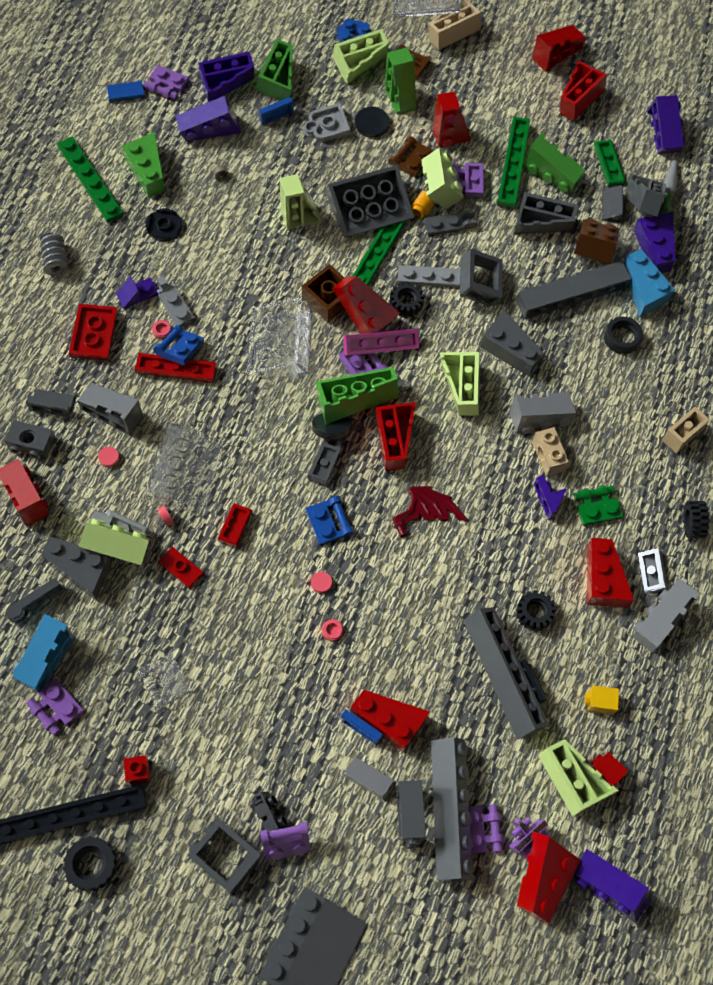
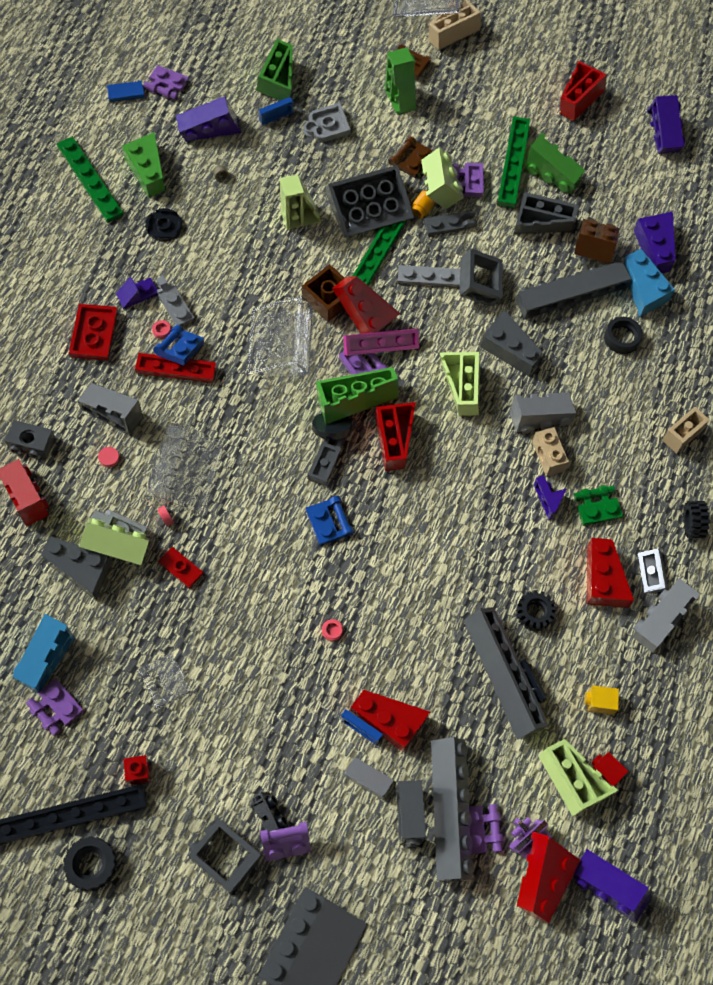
dark grey hinge [5,578,63,622] -> none
dark grey panel [26,389,74,417] -> none
light grey piece [40,233,68,276] -> none
dark purple wedge [198,51,254,102] -> none
red plate [217,503,253,548] -> none
coral tile [311,572,332,593] -> none
yellowish green wedge [333,29,389,84] -> none
blue plate [337,18,371,42] -> none
black tile [354,106,390,138] -> none
black tyre [389,281,424,318] -> none
dark red animal [393,486,468,537] -> none
red wedge [433,91,471,147] -> none
red wedge [532,24,586,72] -> none
green tile [593,139,626,187] -> none
black slope [602,185,623,222] -> none
dark grey wedge [625,174,667,218] -> none
light grey piece [659,160,678,216] -> none

